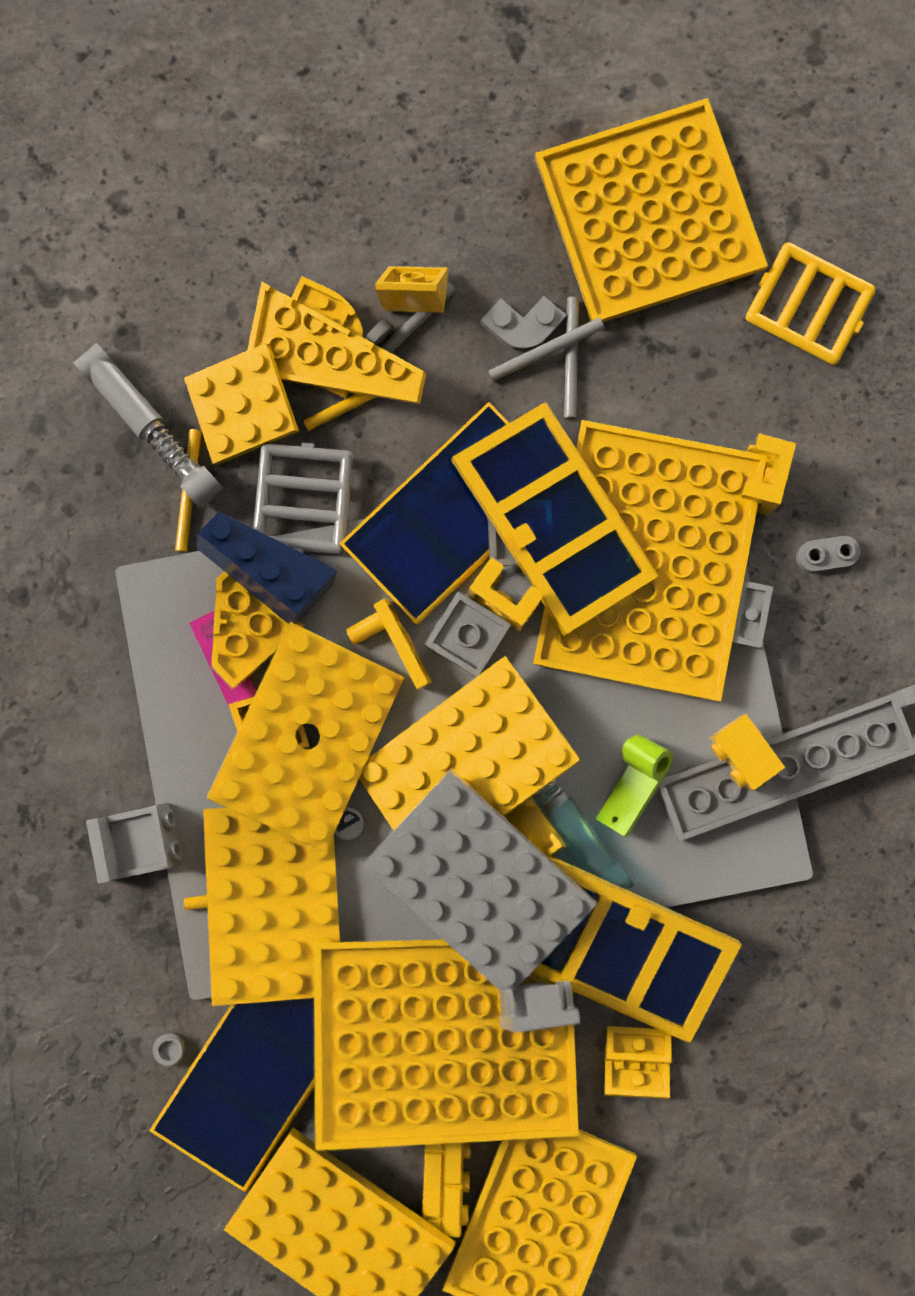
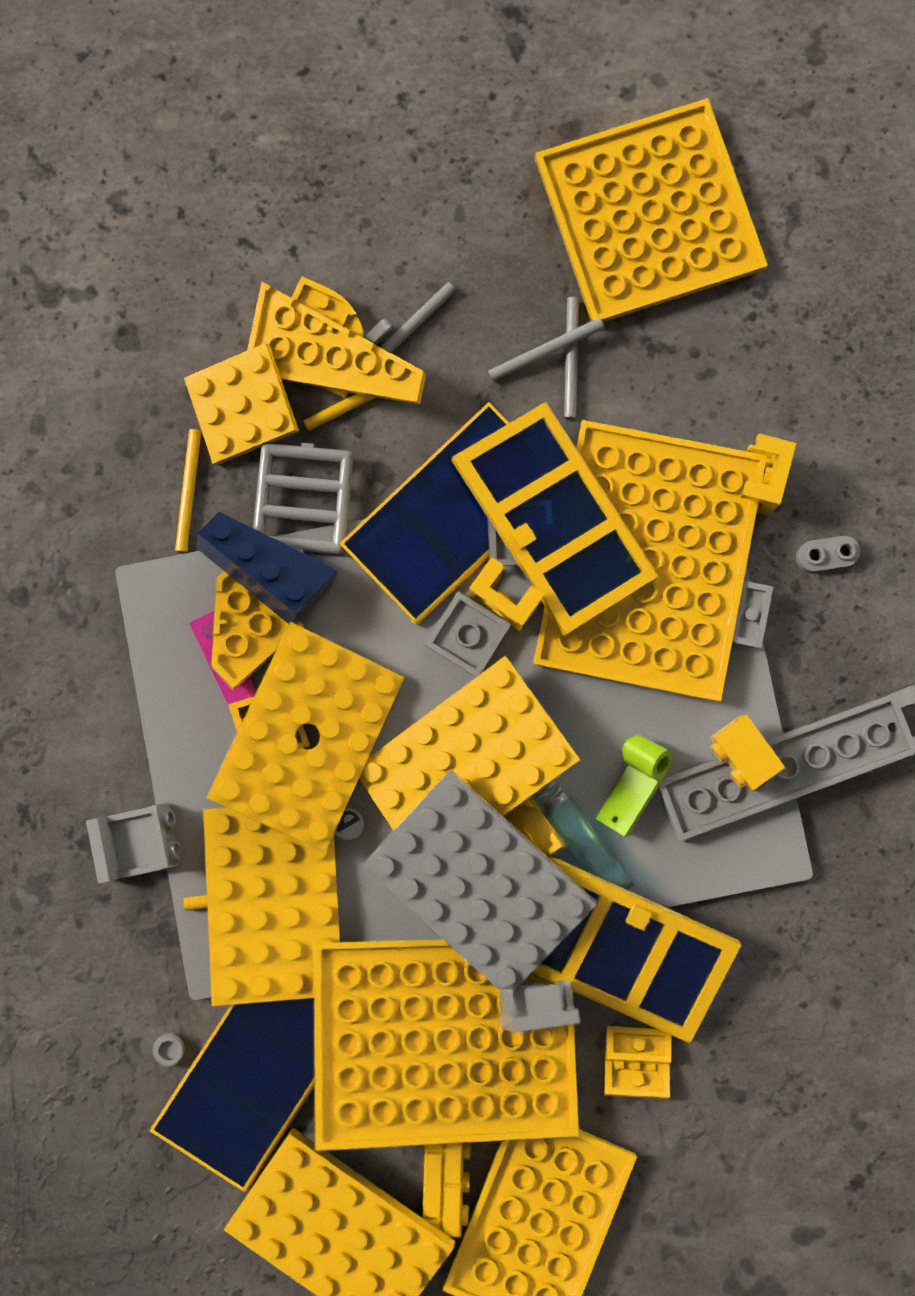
light grey piece [73,343,224,509] -> none
yellow piece [346,599,434,689] -> none
yellow slope [375,266,448,313] -> none
light grey plate [480,296,567,349] -> none
yellow bar [746,242,876,365] -> none

